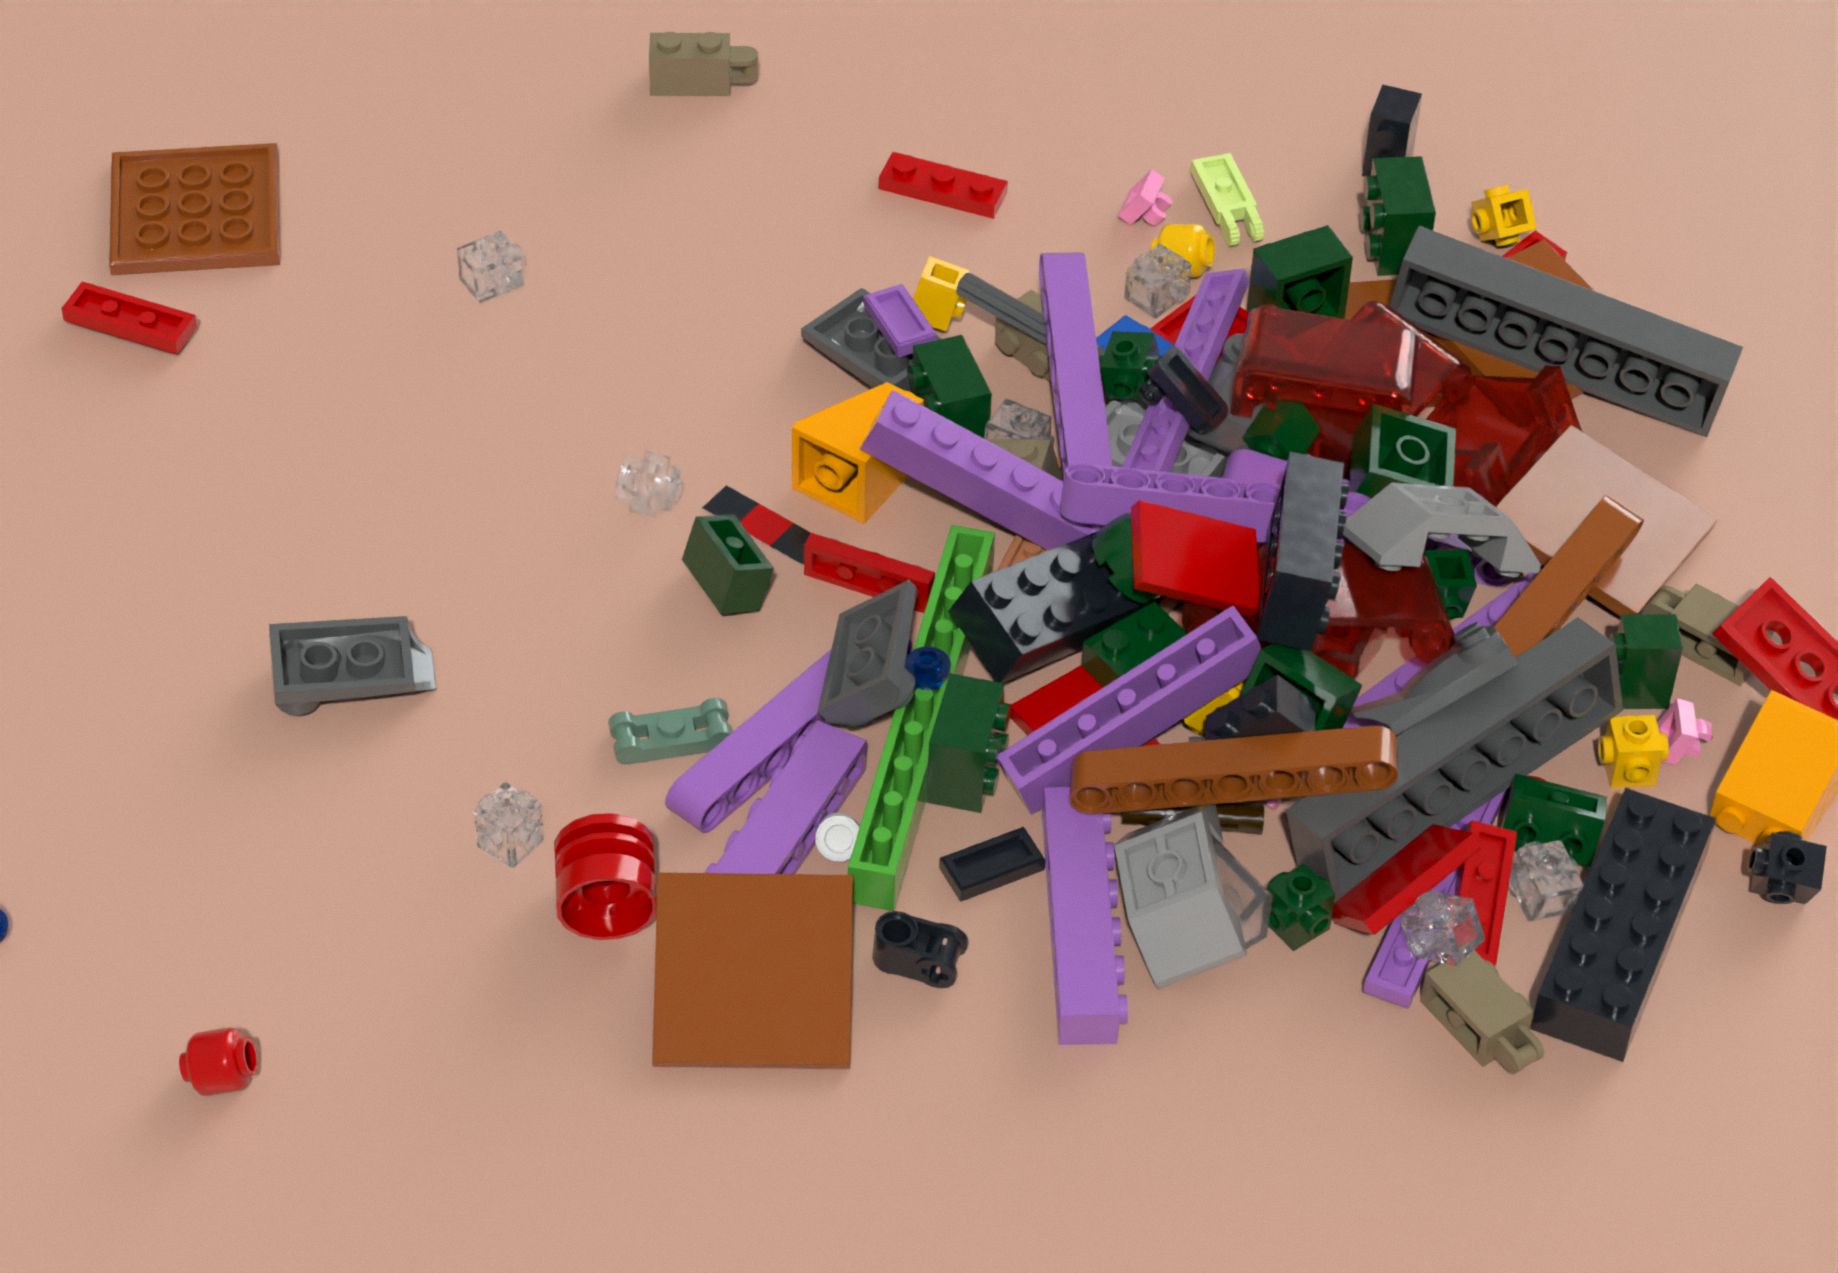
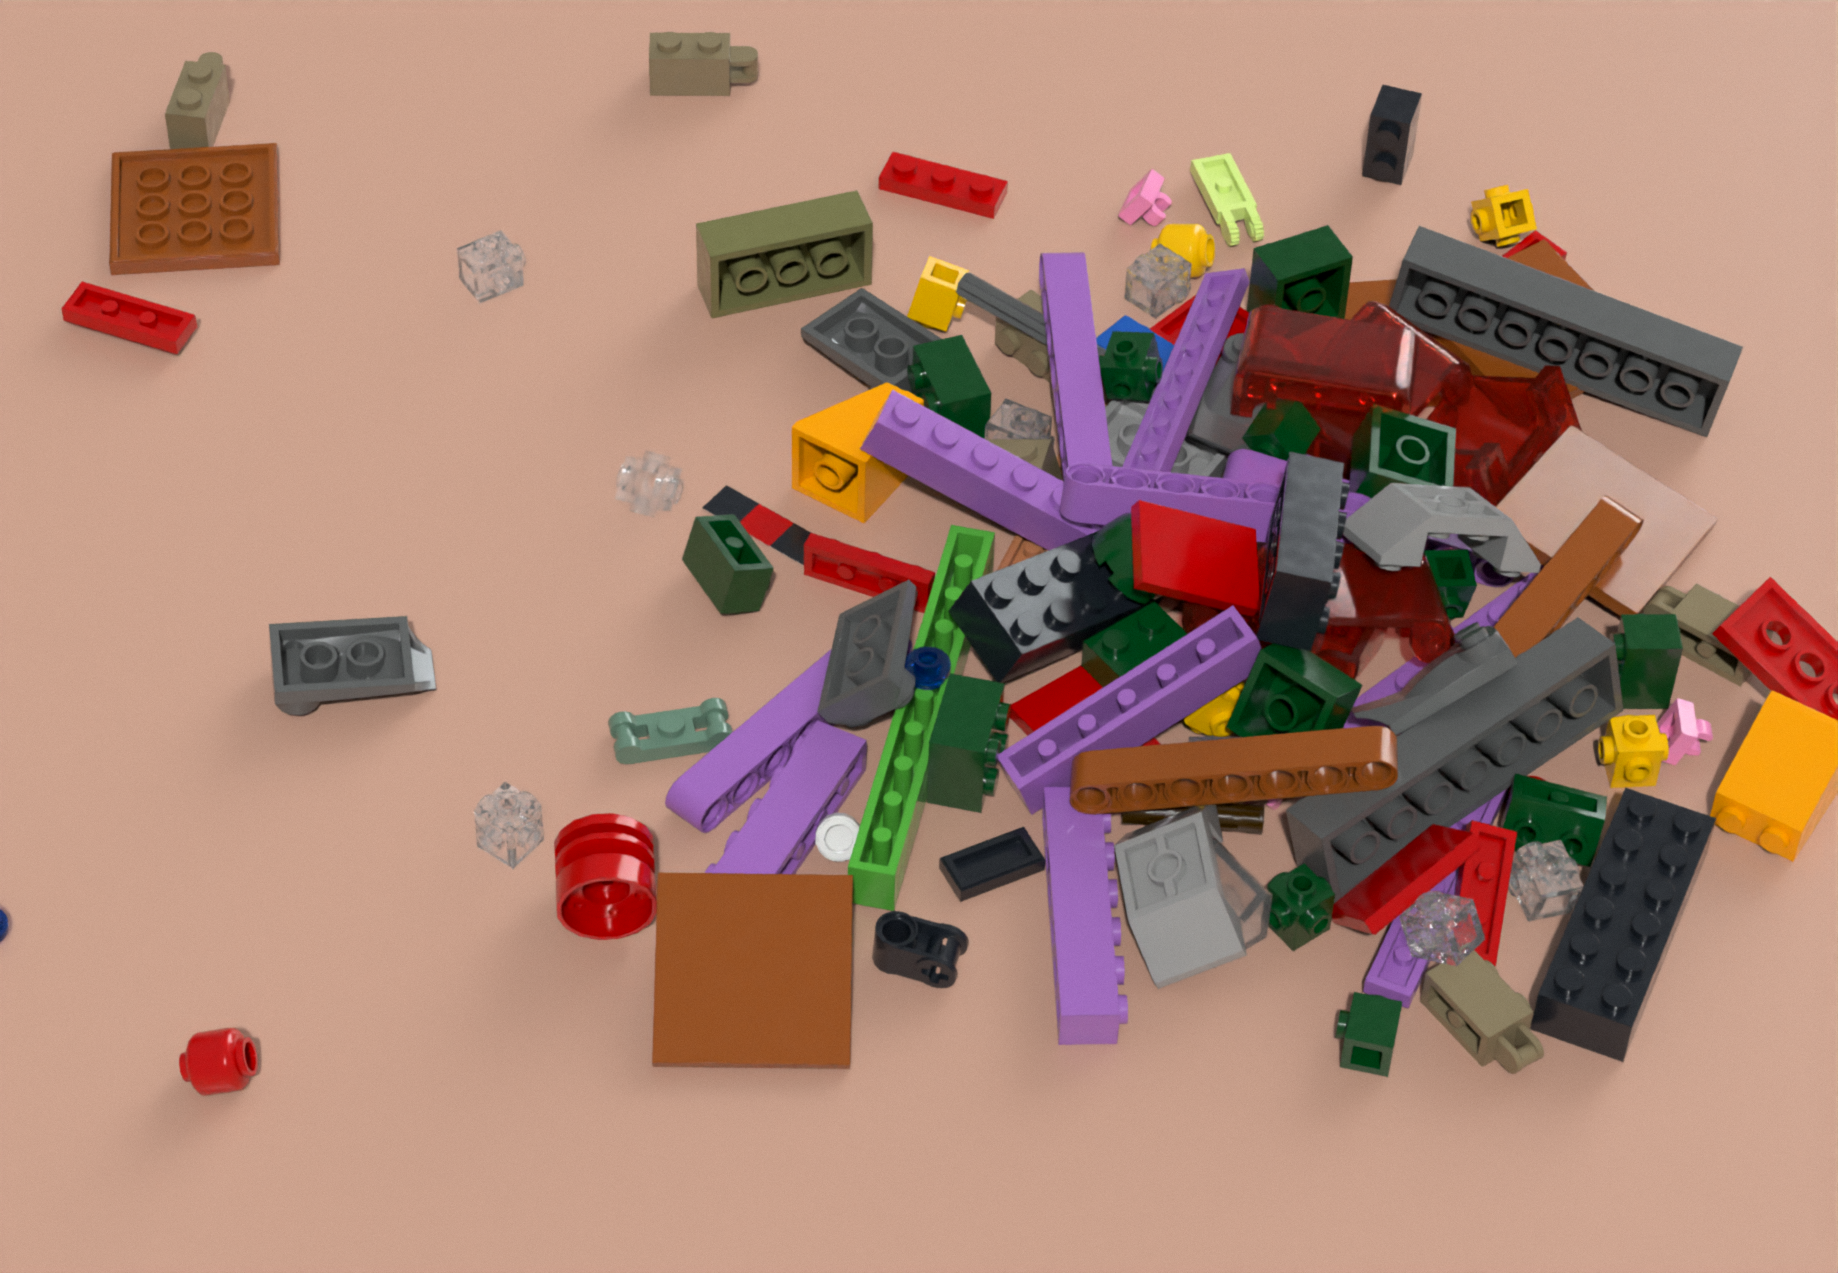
medium lavender tile [864,284,937,358] -> none
black piece [1139,347,1229,434] -> none
black brick [1206,675,1315,740] -> none
dark green brick [1359,156,1436,276] -> none
black brick [1747,831,1827,904] -> none
none -> dark tan brick [165,52,230,149]
none -> olive brick [696,190,873,318]
none -> dark green brick [1335,992,1402,1077]

